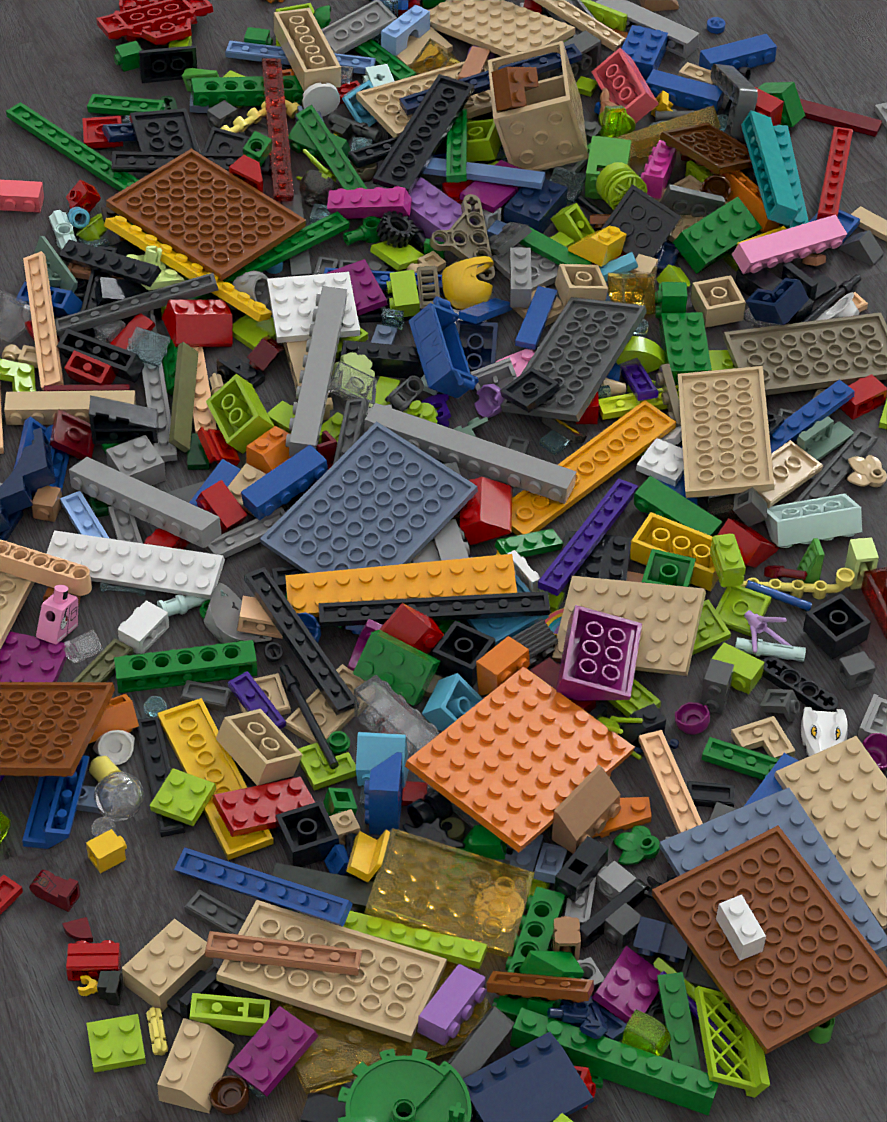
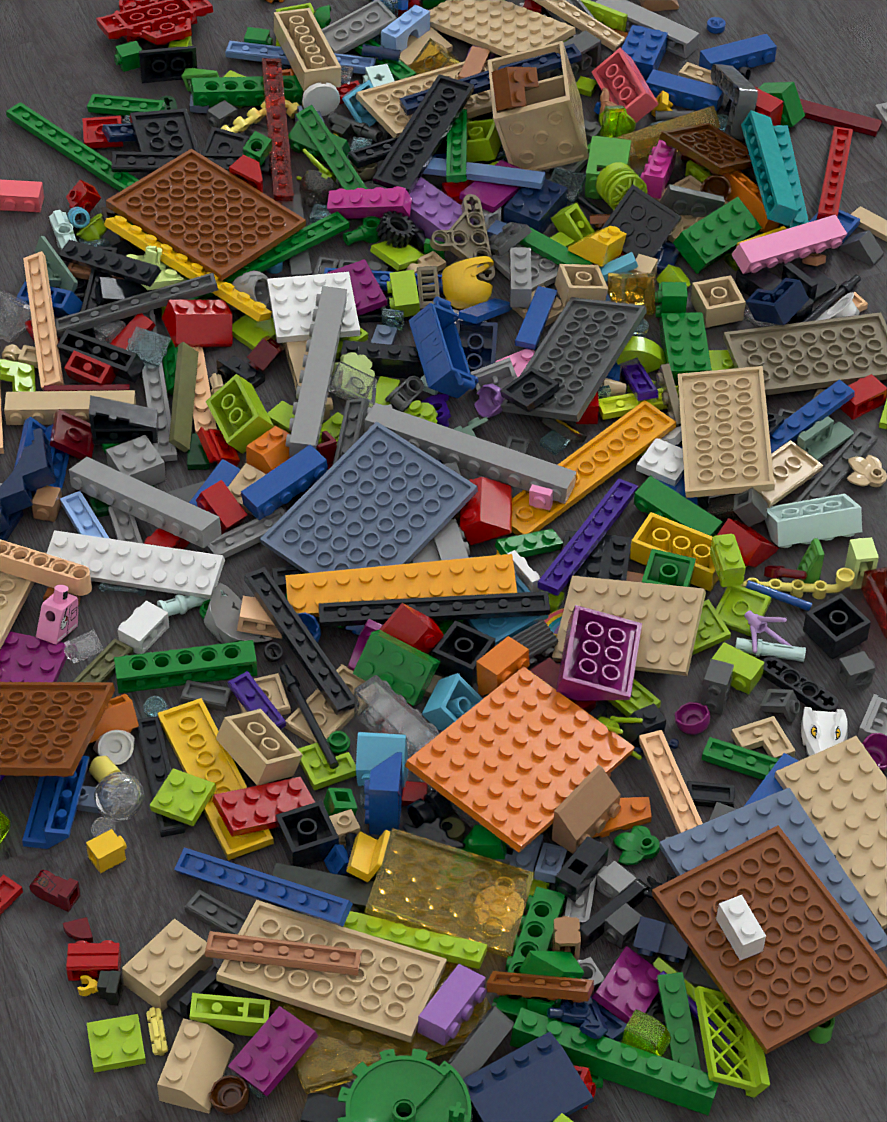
none -> dark blue pin [362,44,401,62]
none -> bright pink plate [529,484,553,510]

